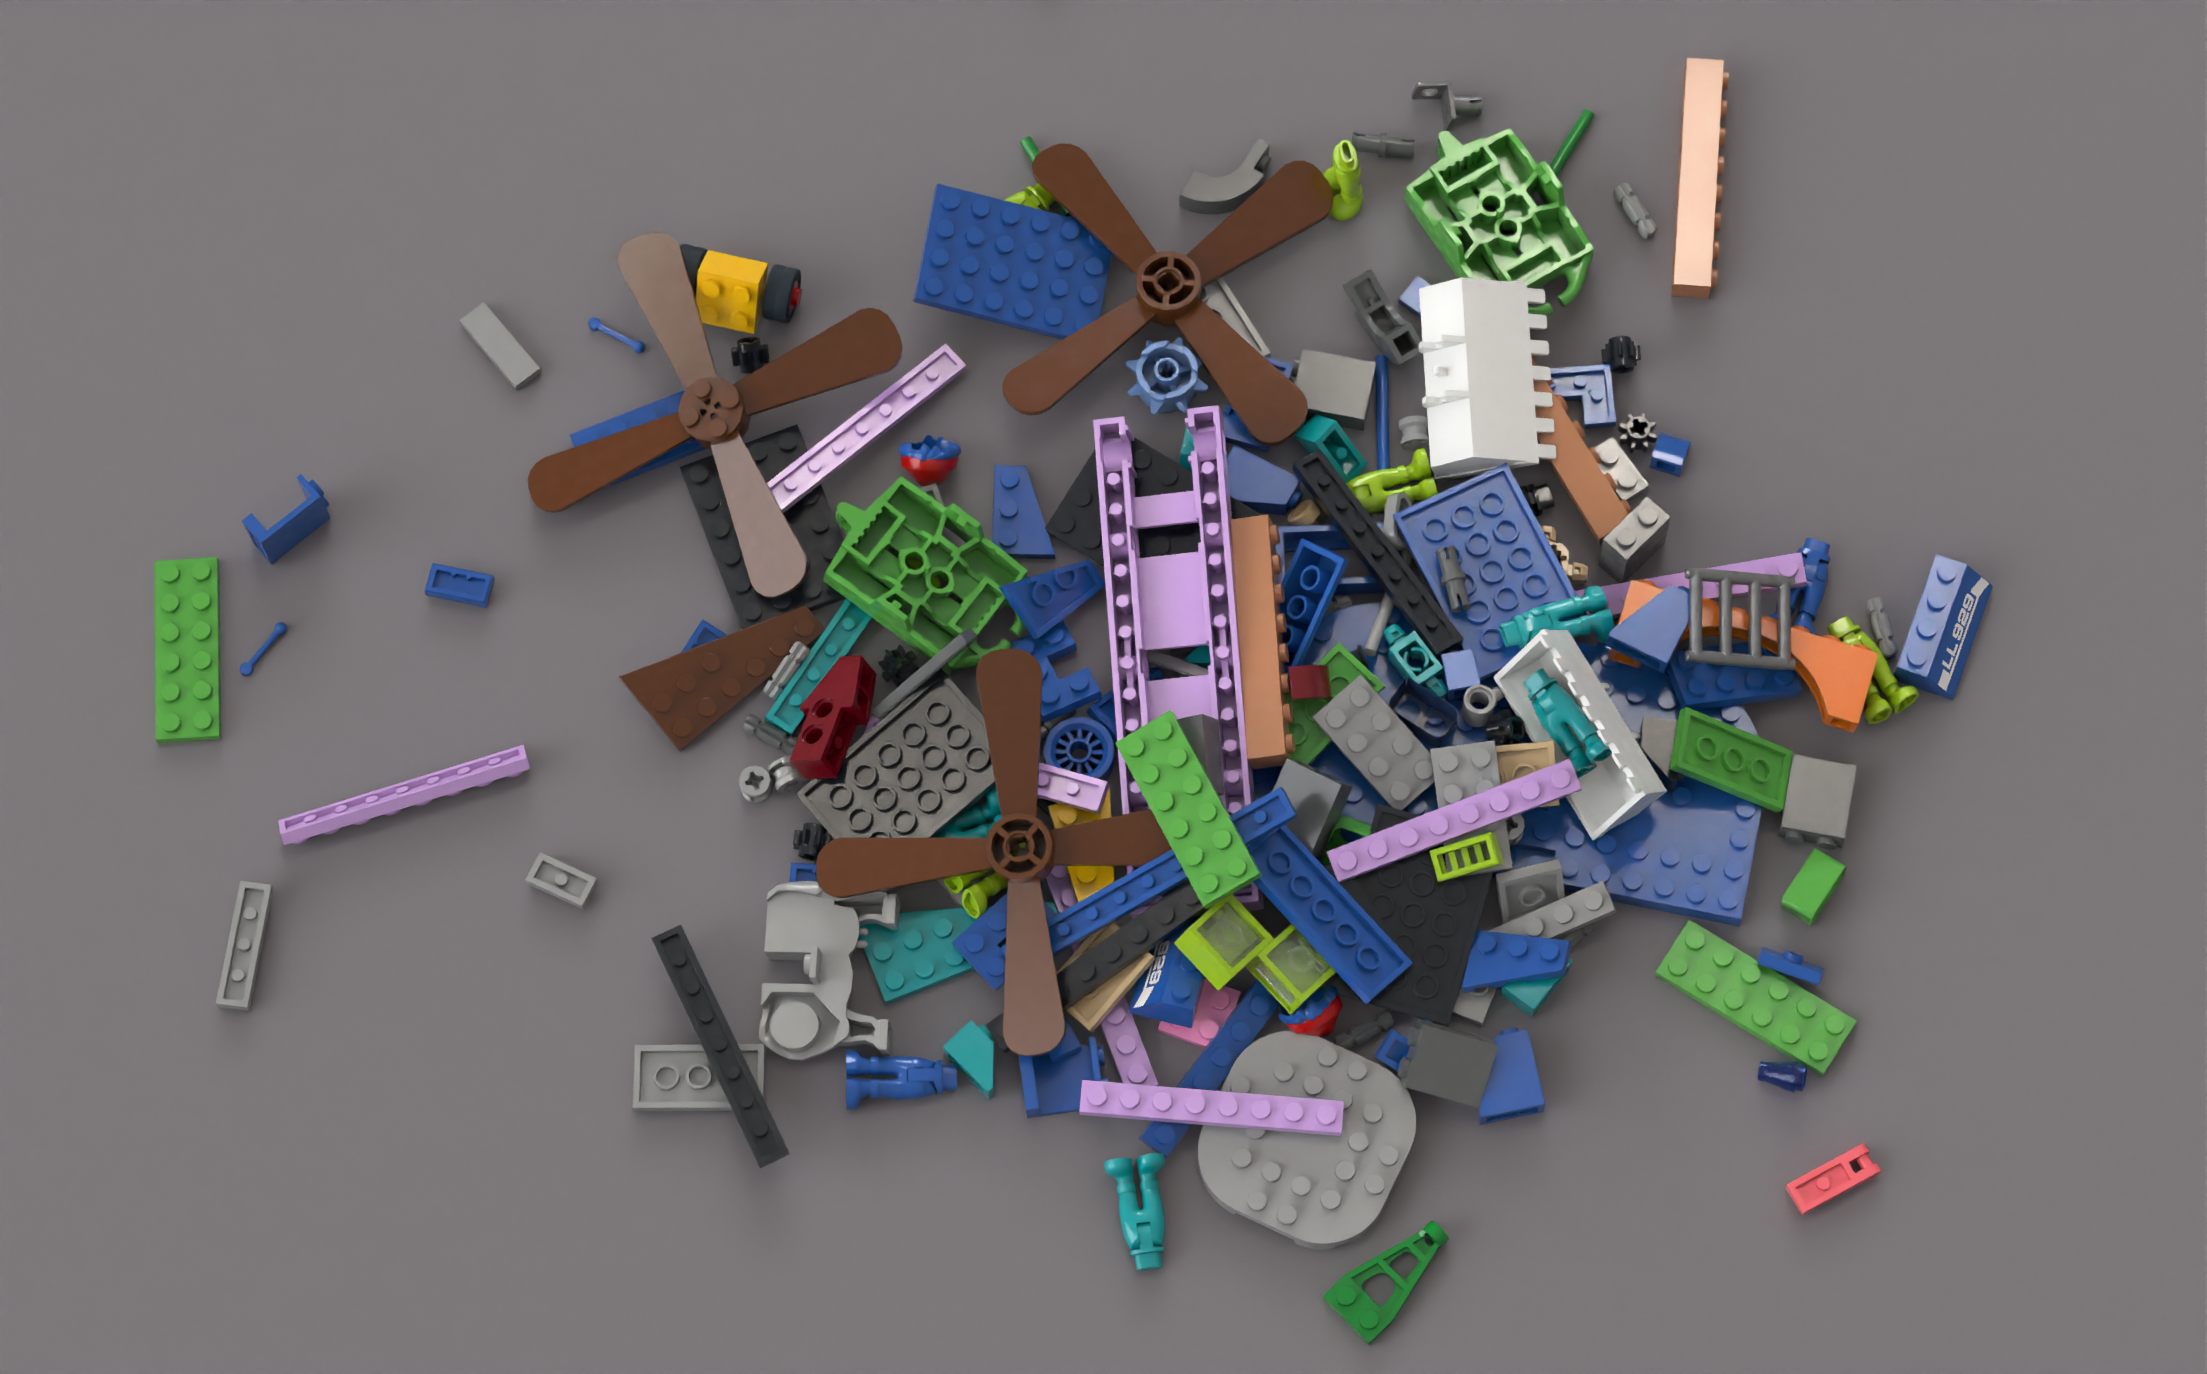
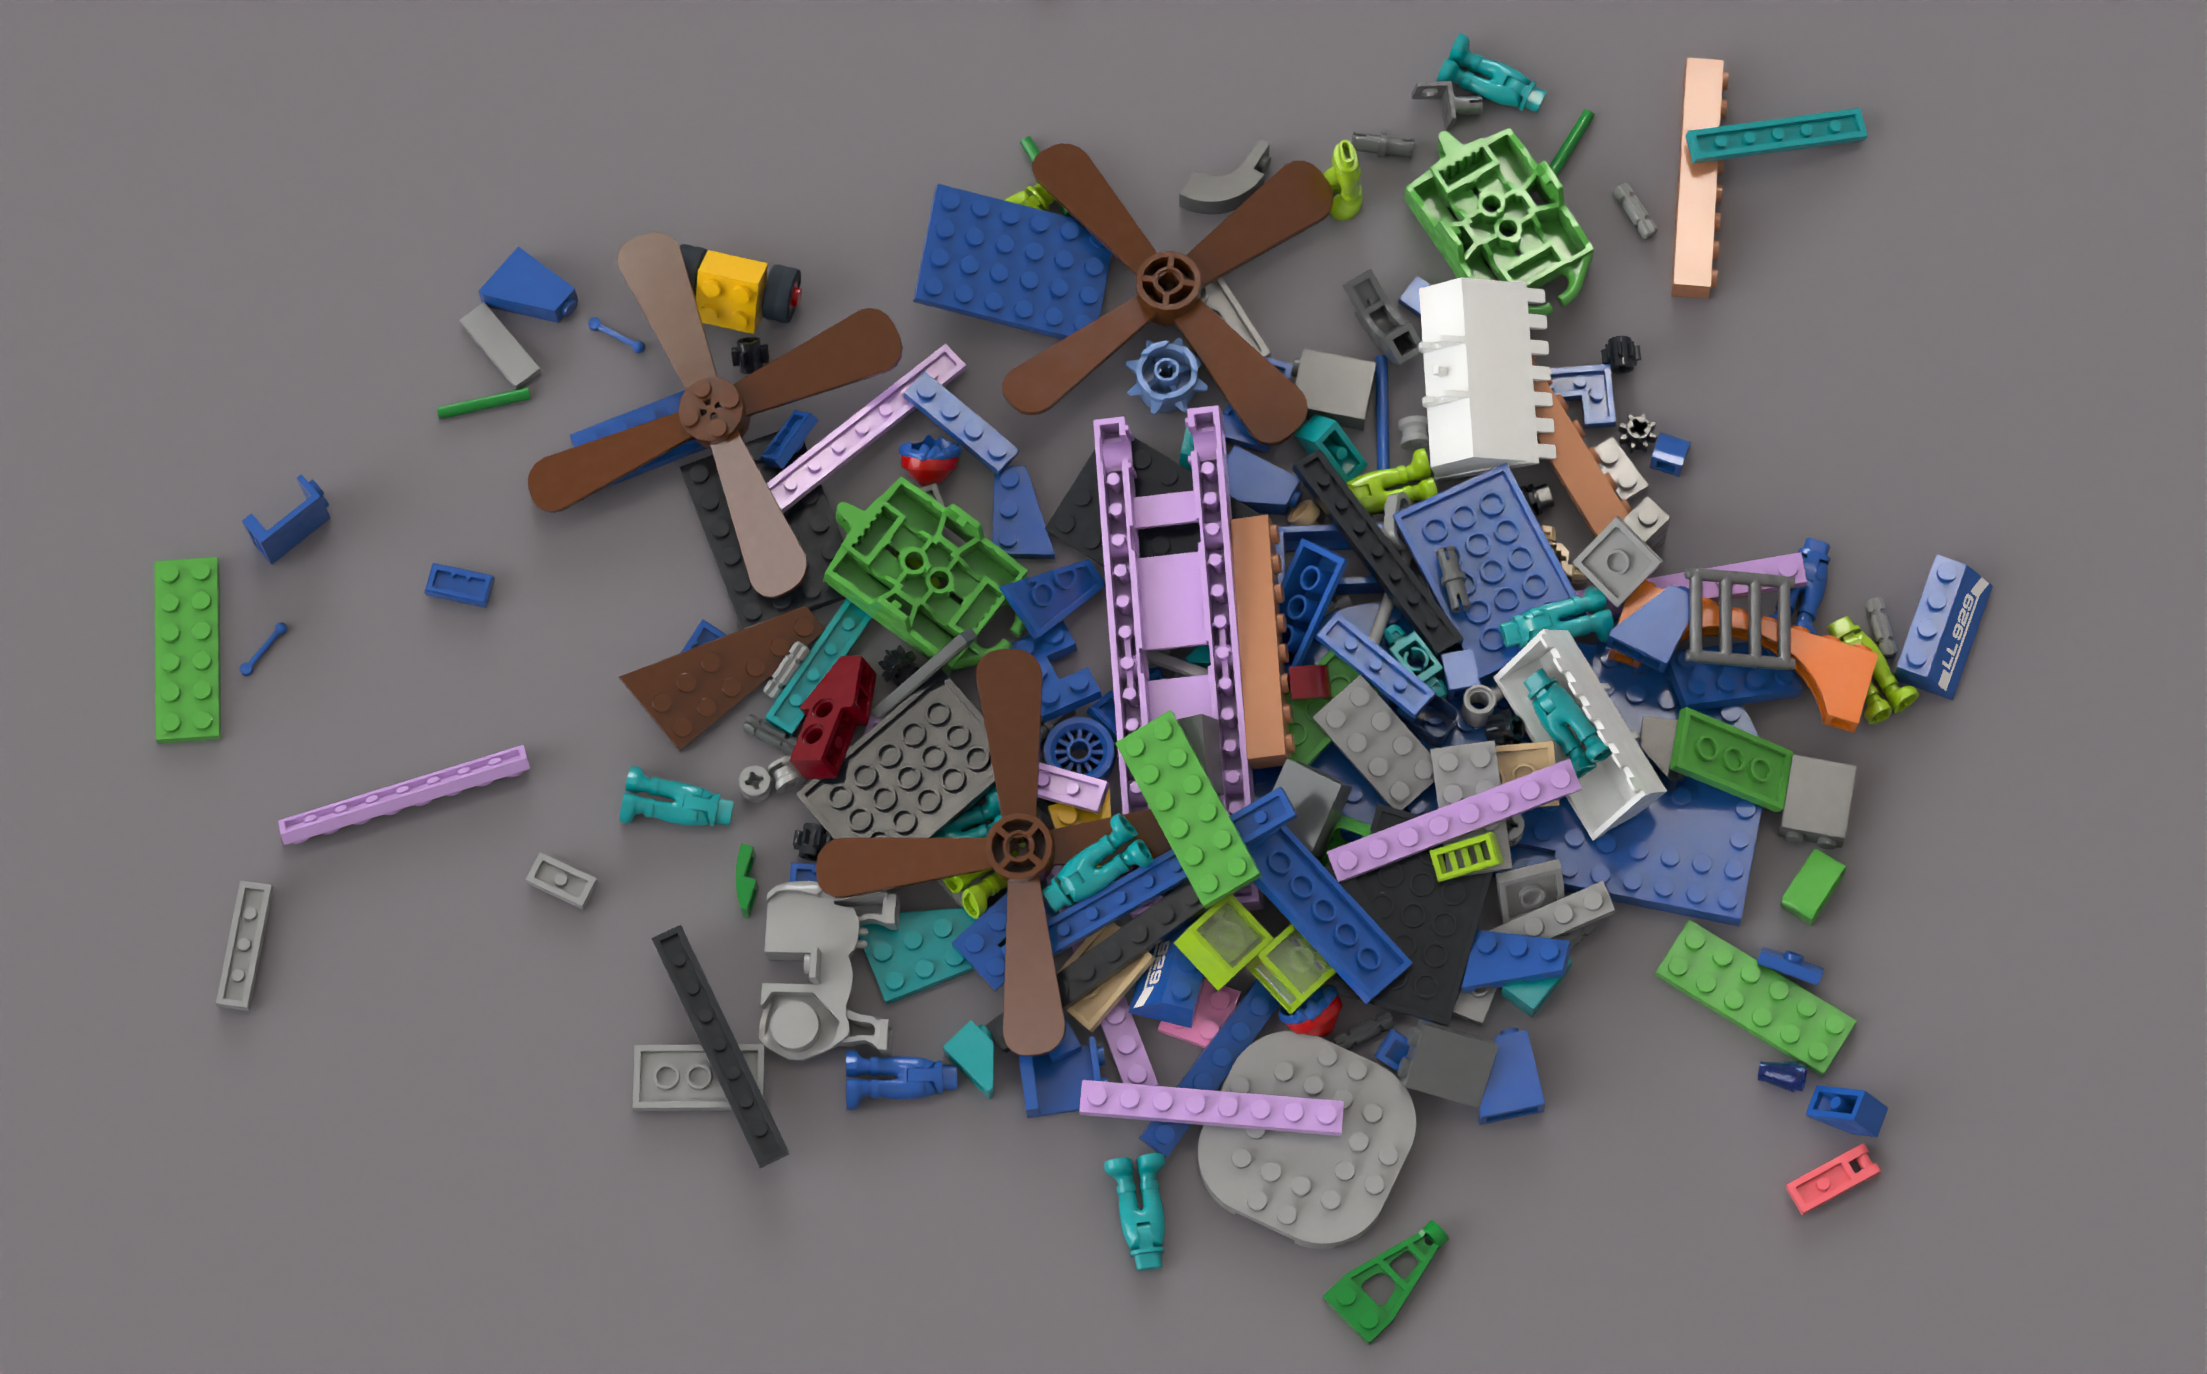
none -> green bar [437,387,531,419]
none -> blue slope [478,246,578,323]
none -> teal piece [619,765,734,827]
none -> green slope [736,843,759,918]
none -> blue plate [760,410,819,469]
none -> plate [903,371,1019,476]
none -> teal piece [1042,813,1154,912]
none -> plate [1316,612,1436,719]
none -> teal piece [1436,33,1547,113]
none -> light grey plate [1572,516,1664,607]
none -> teal plate [1685,108,1868,164]
none -> blue slope [1805,1085,1888,1137]

